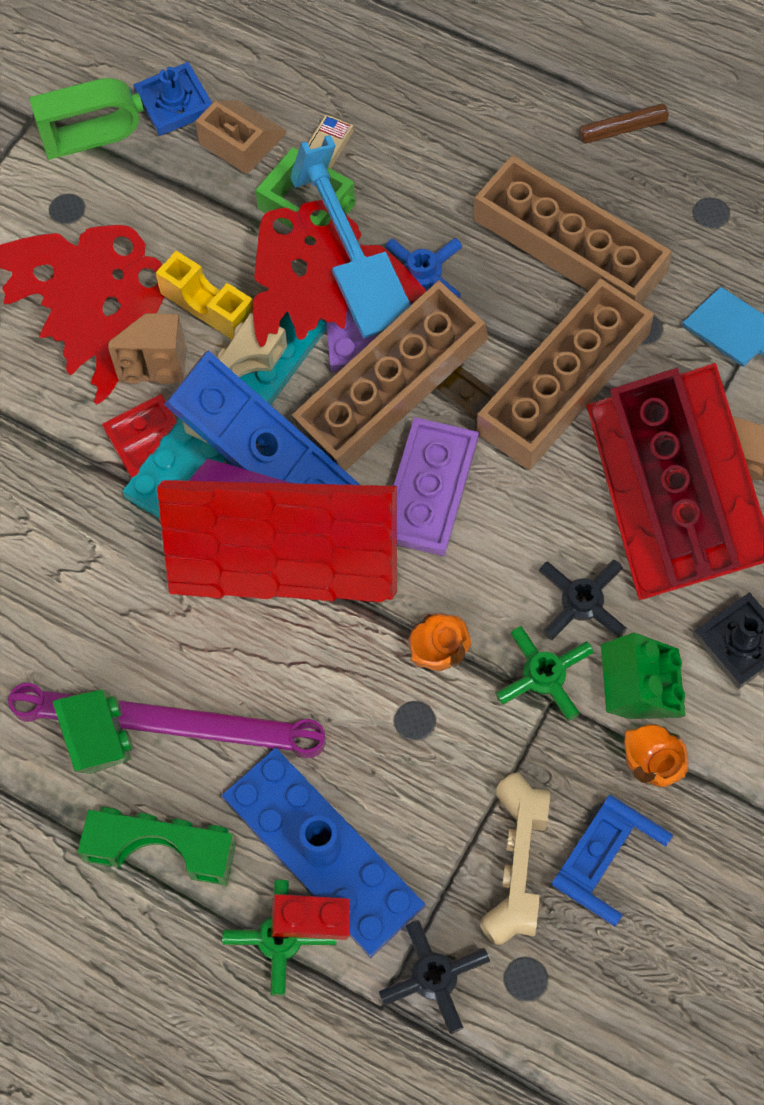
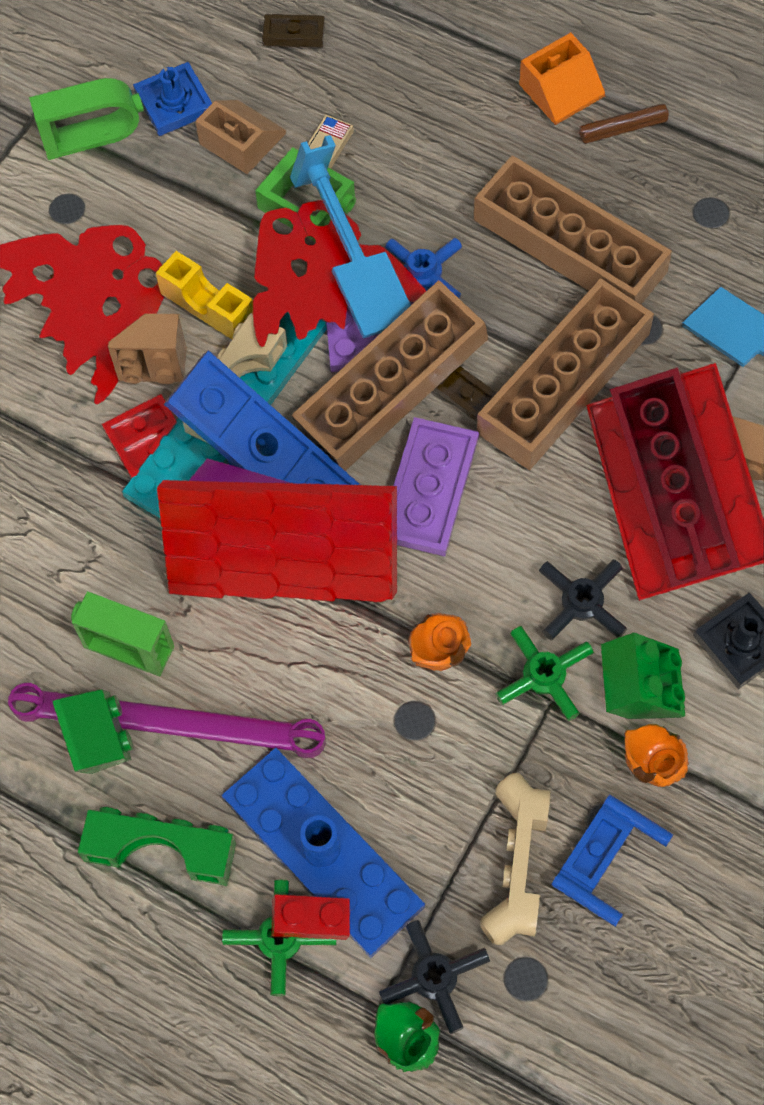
none -> bright green window [71,591,175,677]
none -> dark brown plate [262,14,325,48]
none -> green hair [374,1001,440,1072]
none -> orange slope [519,32,605,125]

